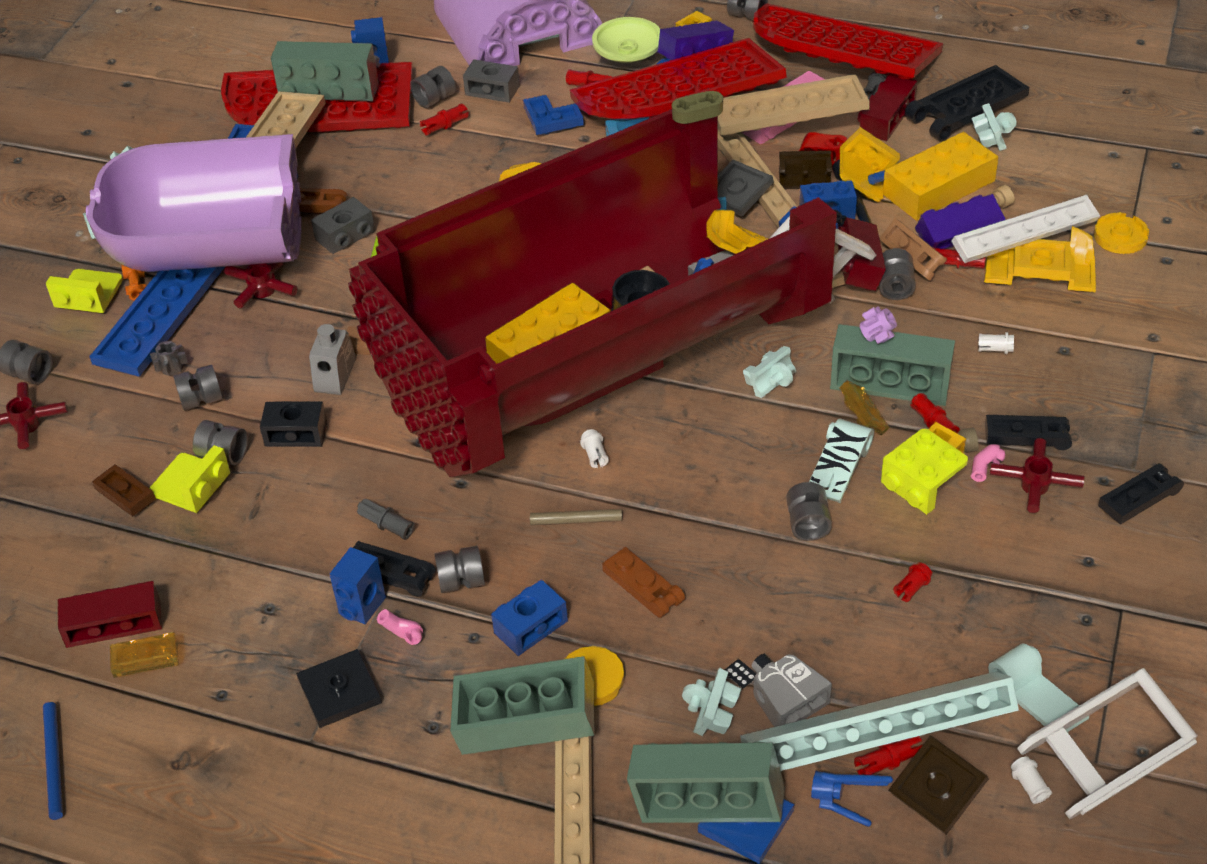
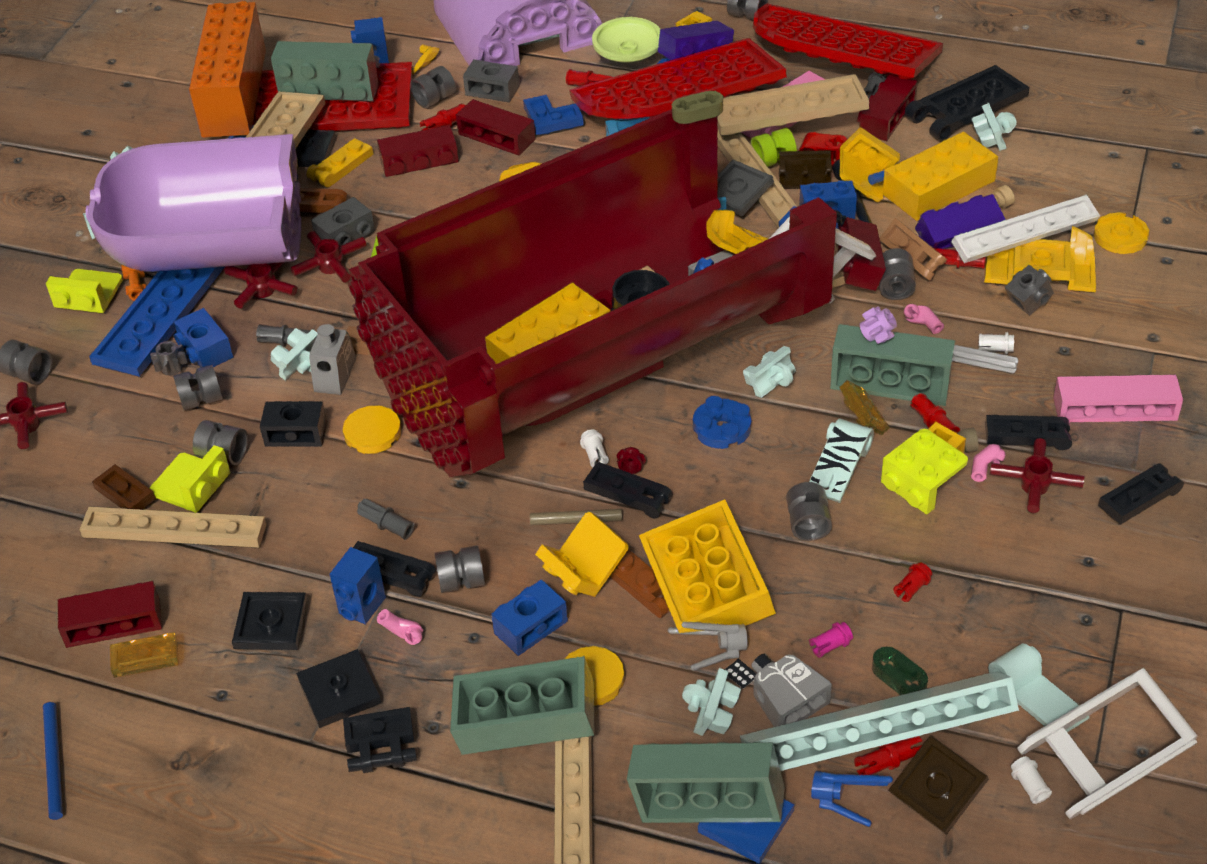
none -> tan plate [79,507,267,548]
none -> blue brick [174,308,233,368]
none -> orange brick [189,1,266,138]
none -> black plate [232,592,308,650]
none -> dark grey axle [256,324,310,346]
none -> light aqua hips [270,328,318,381]
none -> dark red bar [290,231,367,283]
none -> black plate [295,129,336,167]
none -> yellow plate [306,138,374,187]
none -> yellow tile [342,406,401,454]
none -> black plate [343,707,417,773]
none -> dark red brick [377,125,459,177]
none -> yellow bar [413,44,439,75]
none -> dark red brick [456,99,536,156]
none -> yellow bracket [535,512,628,597]
none -> black plate [583,461,673,519]
none -> dark red plate [616,447,646,474]
none -> yellow slope [639,499,776,633]
none -> light grey plant [668,621,747,671]
none -> blue plate [693,396,751,449]
none -> lime wheel [751,128,797,167]
none -> dark pink pin [809,622,853,658]
none -> clear green beam [872,646,928,695]
none -> bright pink arm [904,304,944,334]
none -> light grey axle [953,345,1018,374]
none -> flat silver brick [1005,265,1054,316]
none -> bright pink brick [1053,375,1183,422]

